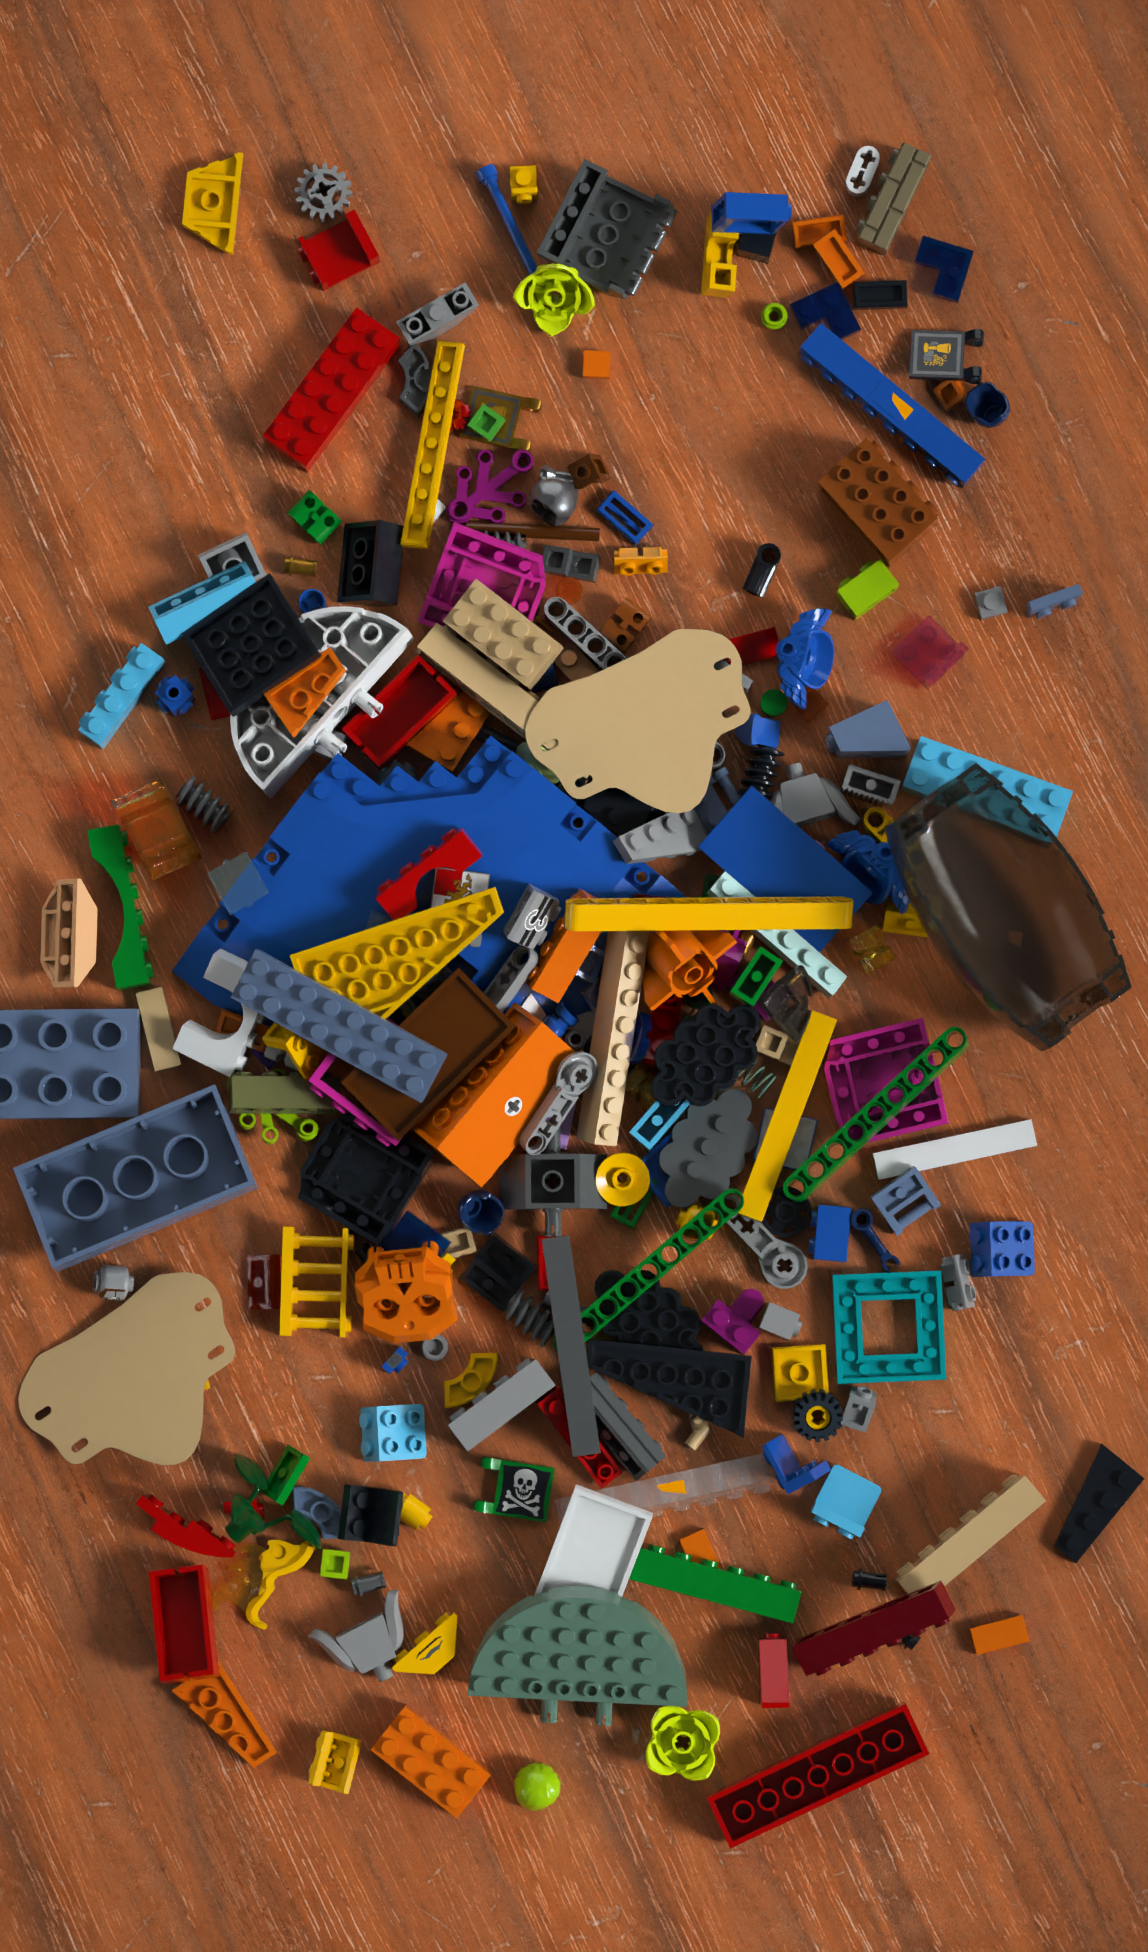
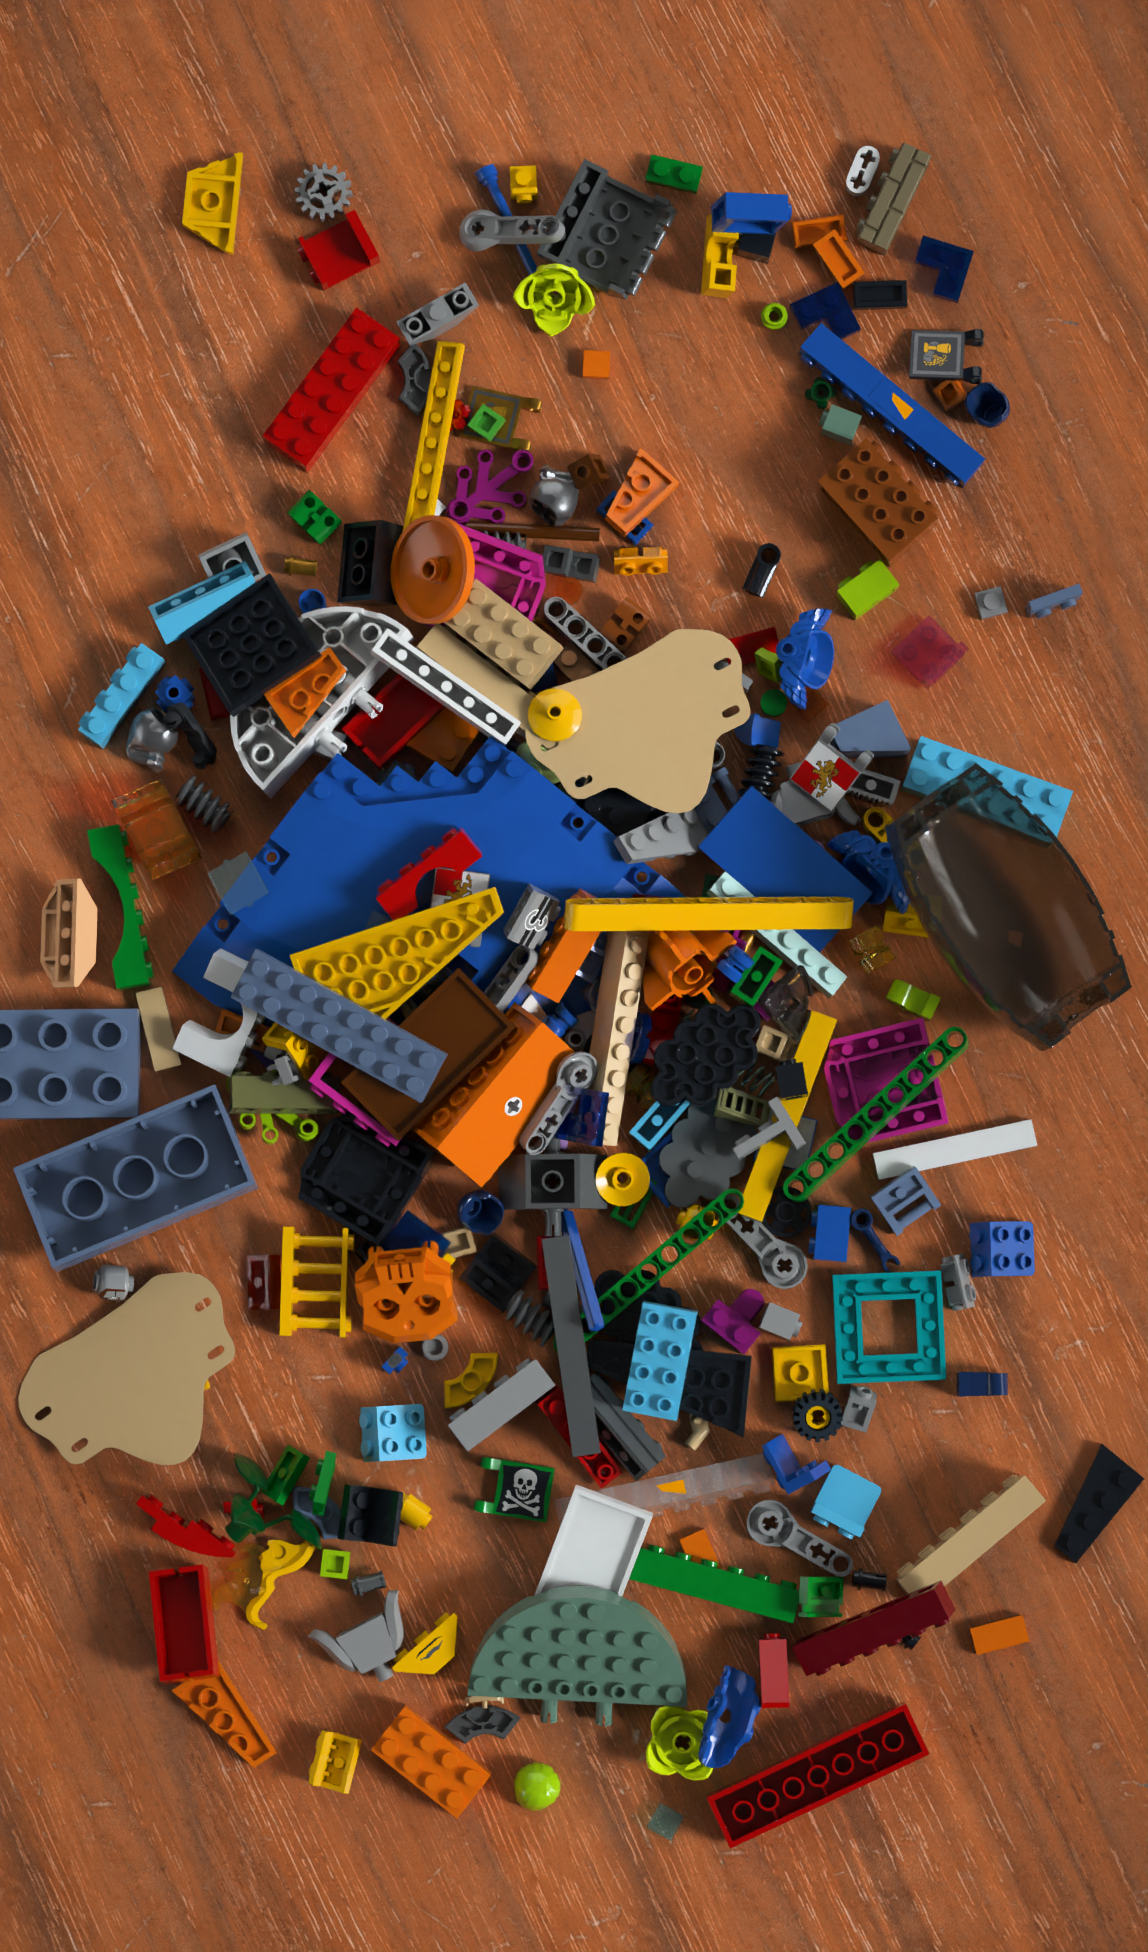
none -> flat silver piece [126,709,179,773]
none -> black piece [163,702,217,769]
none -> light grey tile [267,1055,303,1085]
none -> green plate [309,1451,337,1516]
none -> white brick [370,628,521,746]
none -> orange dish [391,515,475,624]
none -> dark grey tile [444,1706,521,1744]
none -> light grey beam [459,209,565,252]
none -> tan piece [465,1696,504,1708]
none -> yellow dish [528,688,582,742]
none -> clear blue plate [555,1088,609,1147]
none -> blue axle [561,1209,604,1332]
none -> orange wing [605,448,679,537]
none -> medium azure brick [622,1301,698,1421]
none -> green plate [645,154,703,195]
none -> clear light blue tile [647,1802,684,1841]
none -> blue piece [698,1665,761,1768]
none -> olive slope [713,1088,770,1127]
none -> blue wheel [717,945,755,983]
none -> light grey bracket [733,1097,806,1161]
none -> light grey beam [747,1500,853,1577]
none -> lime plate [754,647,783,683]
none -> black brick [775,1059,808,1101]
none -> flag [790,723,874,812]
none -> green plate [798,1576,844,1617]
none -> dark green plate [805,377,837,409]
none -> sand green brick [819,404,862,446]
none -> lime leg [885,979,941,1022]
none -> dark blue leg [957,1372,1008,1397]

